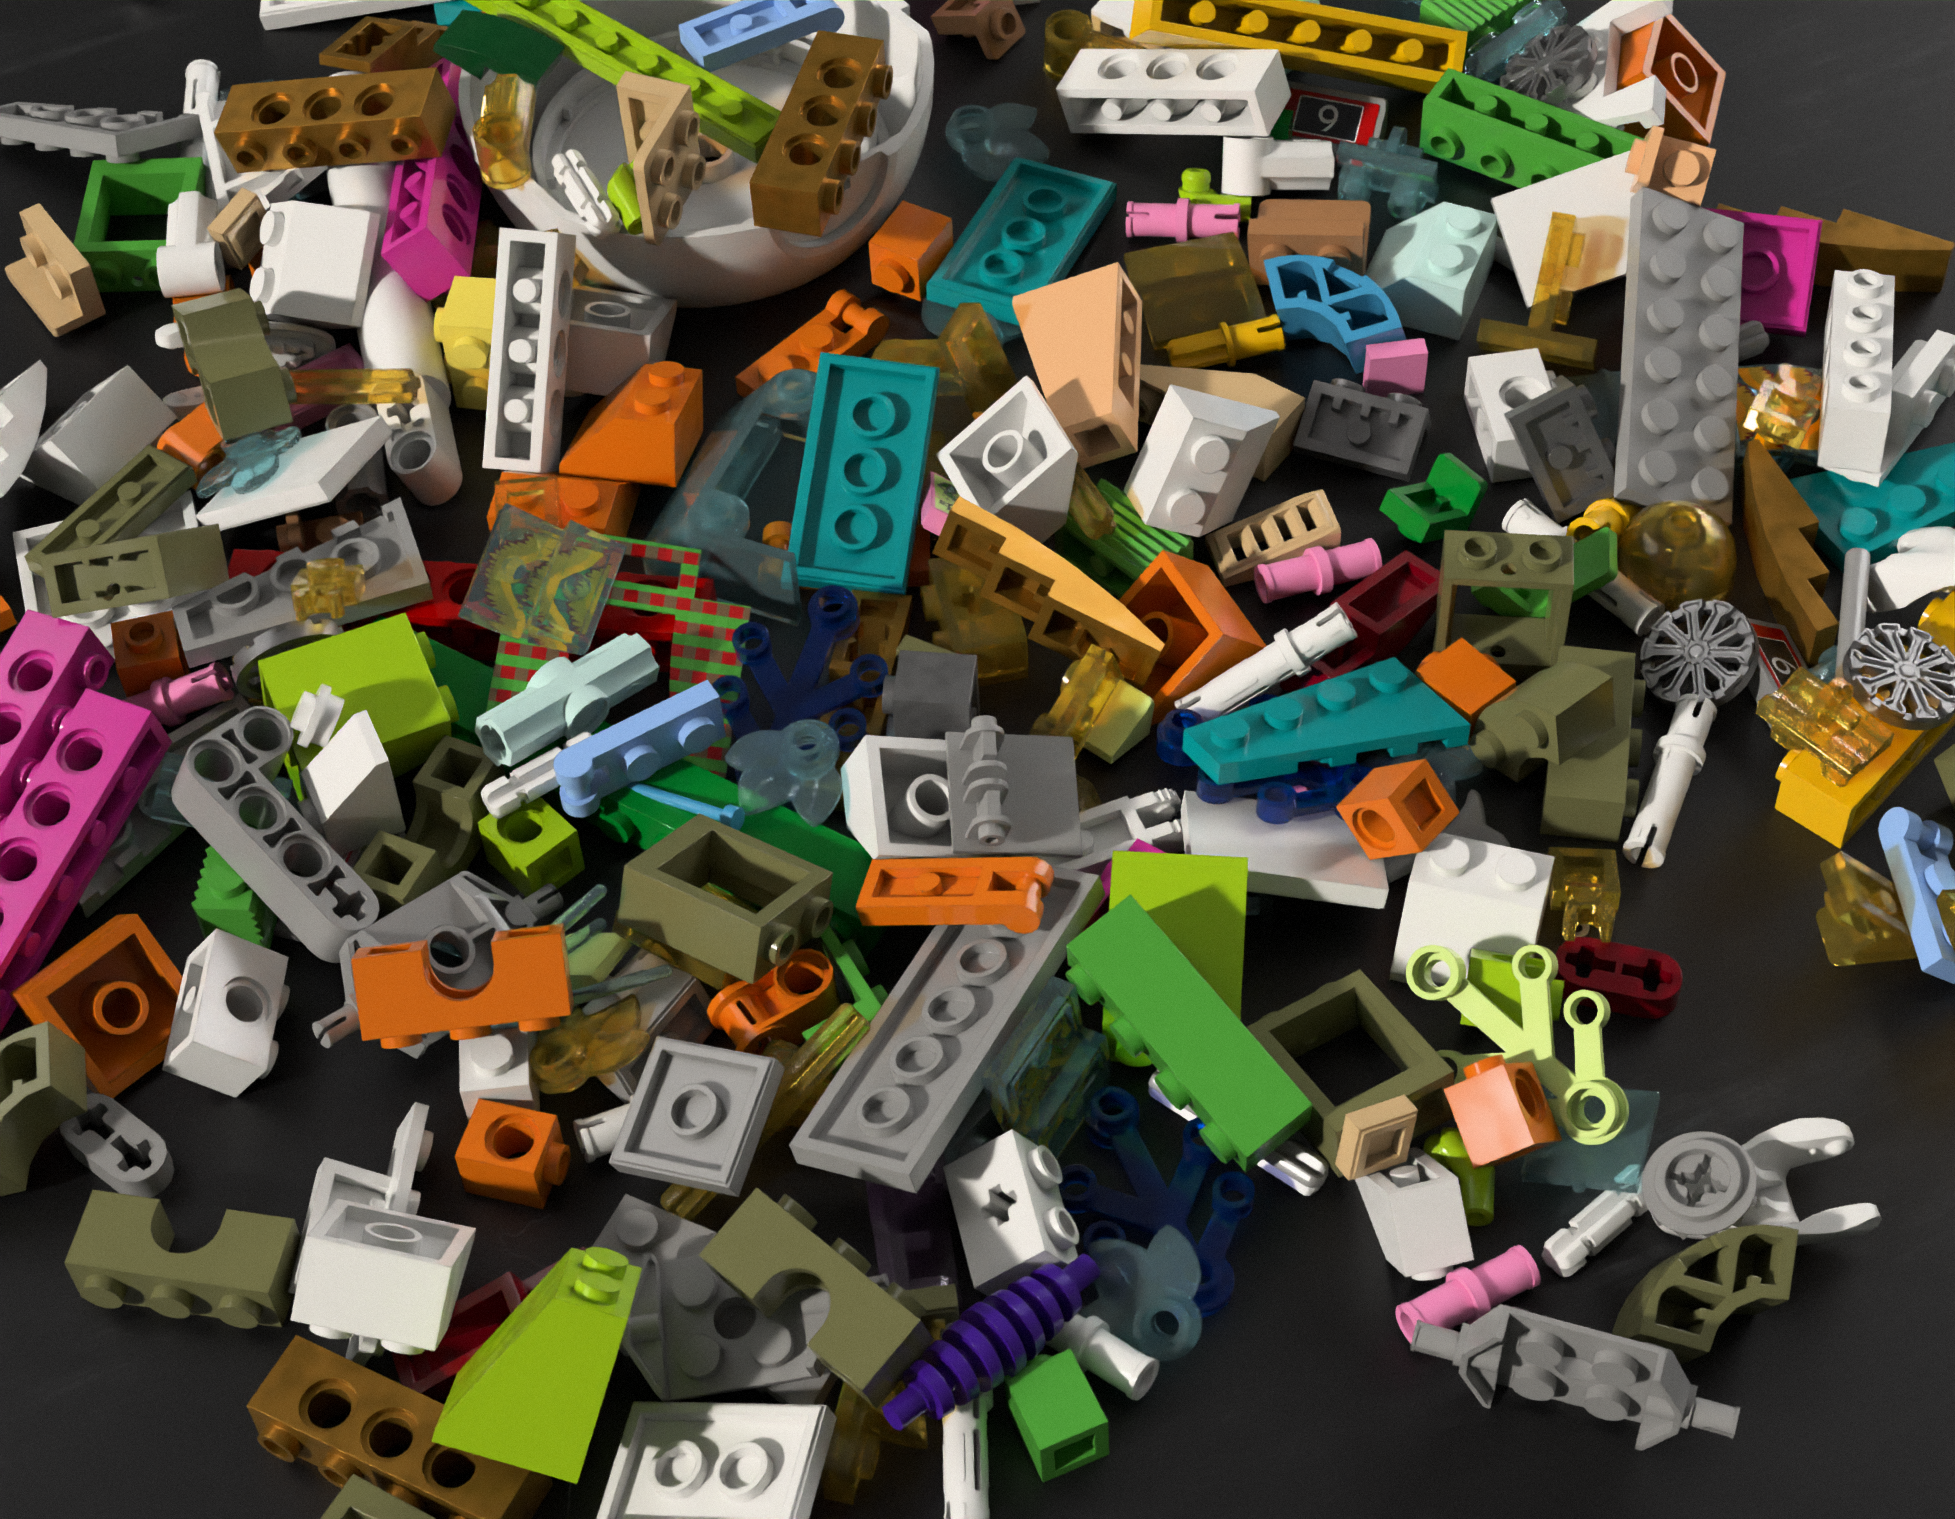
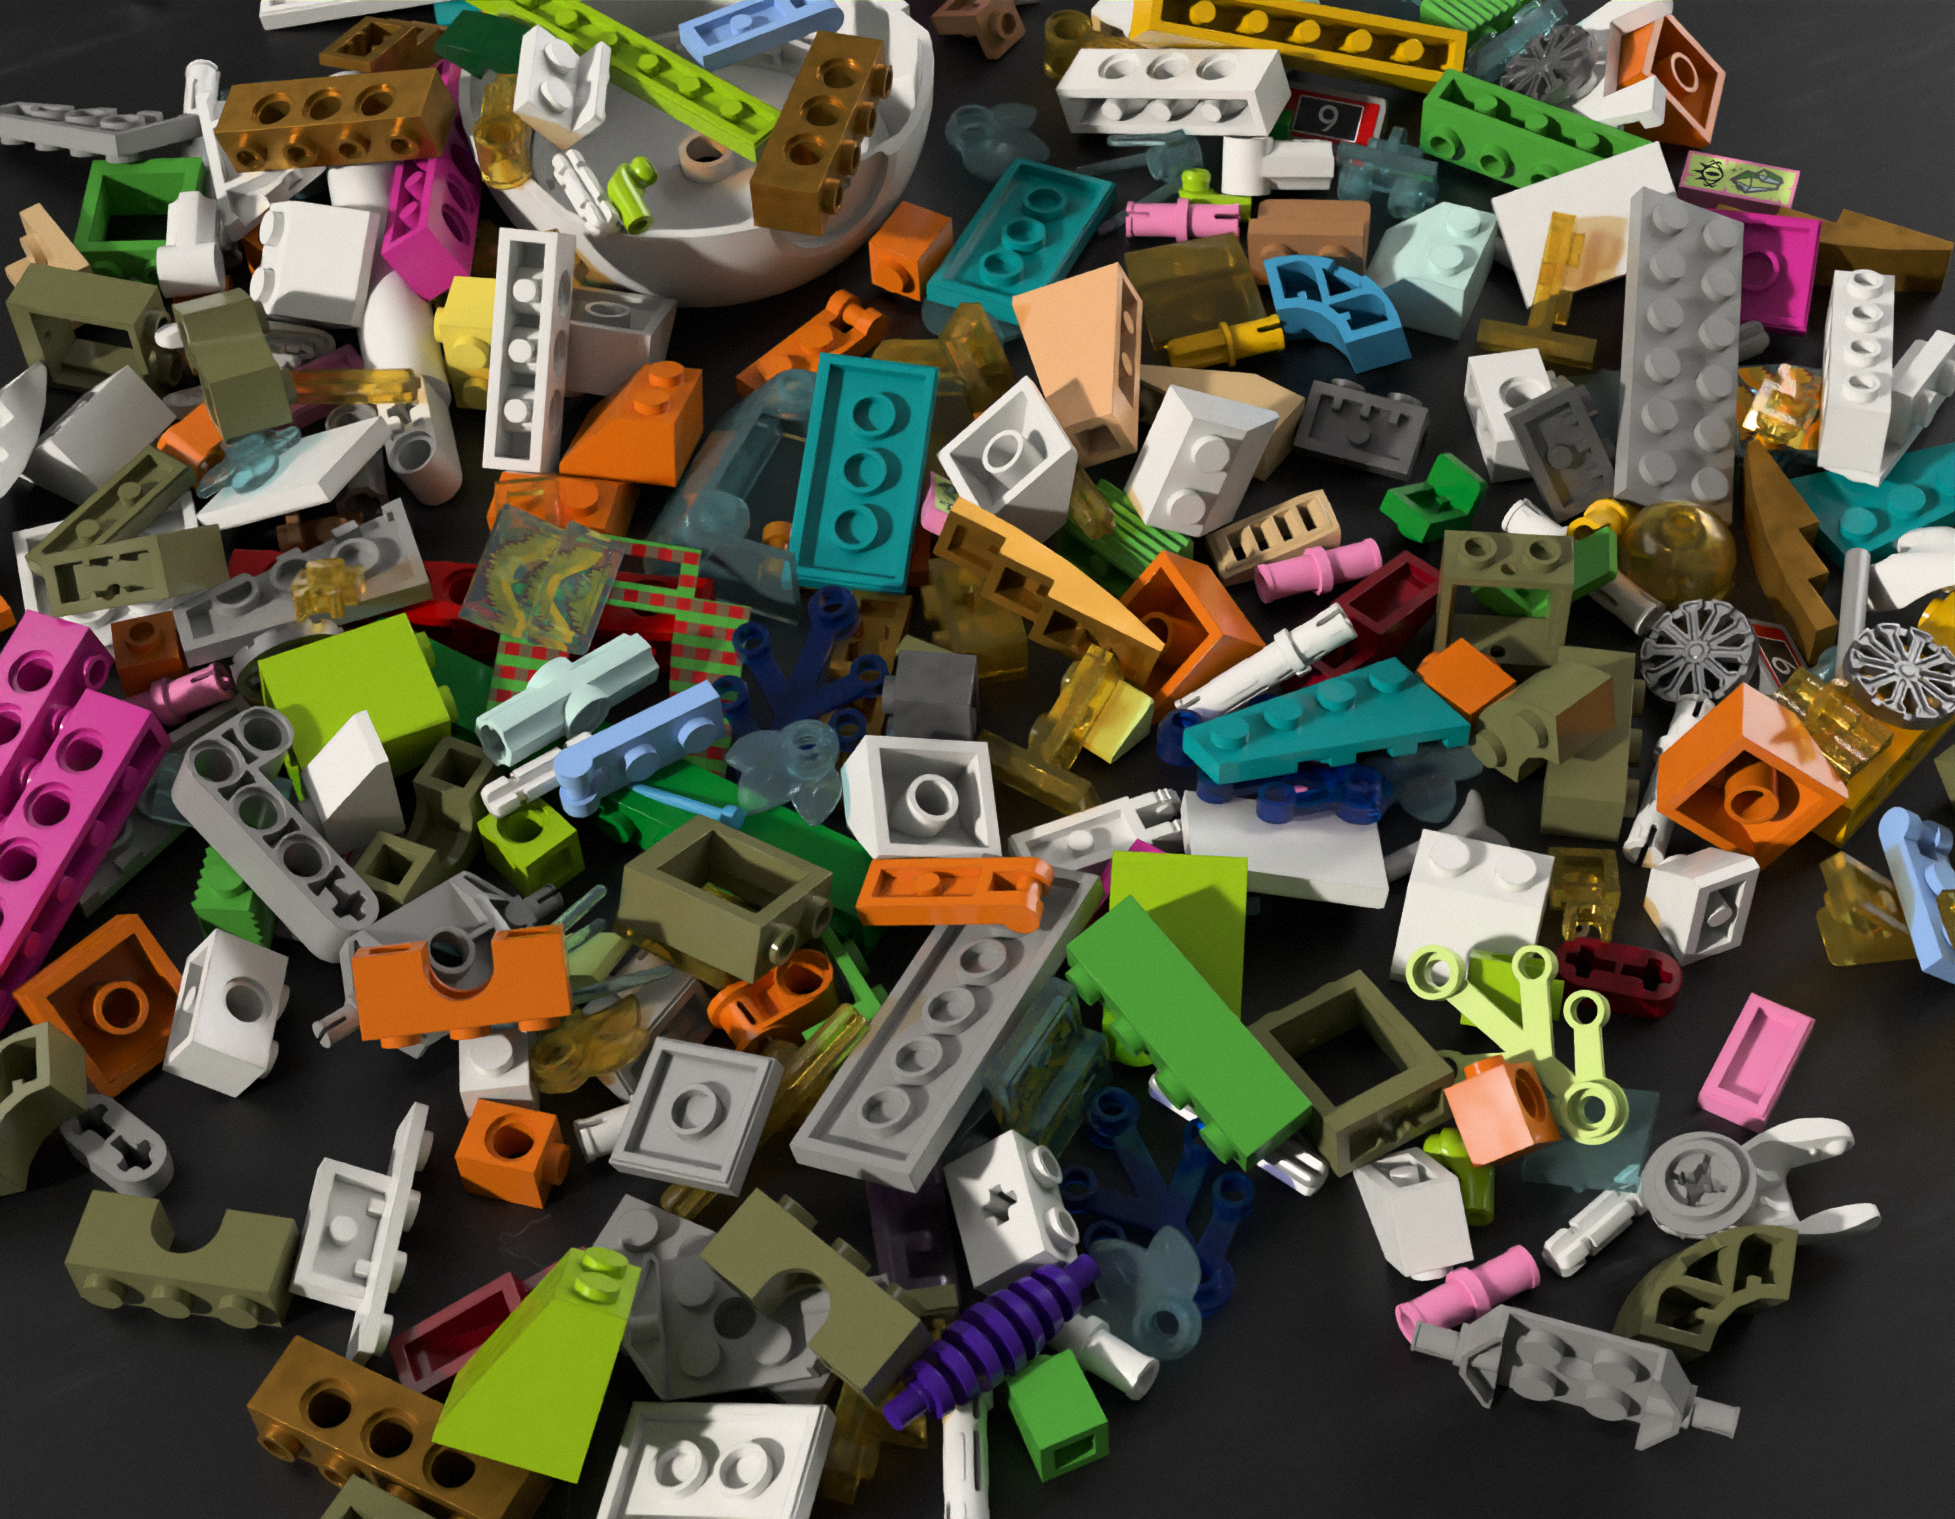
tan tile [207,187,266,270] -> none
white plate [290,683,345,748] -> none
white slope [290,1198,476,1355] -> none
tan bracket [616,71,706,246] -> none
light grey hinge [945,715,1083,858] -> none
tan tile [1335,1094,1418,1181] -> none
orange brick [1336,759,1460,860] -> none
bright pink tile [1363,338,1428,397] -> none
light nougat bracket [1625,125,1717,207] -> none
none -> olive window [5,263,184,401]
none -> white bracket [513,24,611,151]
none -> clear light blue plant [1074,129,1203,235]
none -> white slope [1643,847,1760,967]
none -> orange slope [1656,682,1849,872]
none -> tile [1677,150,1800,215]
none -> bright pink tile [1696,993,1816,1134]

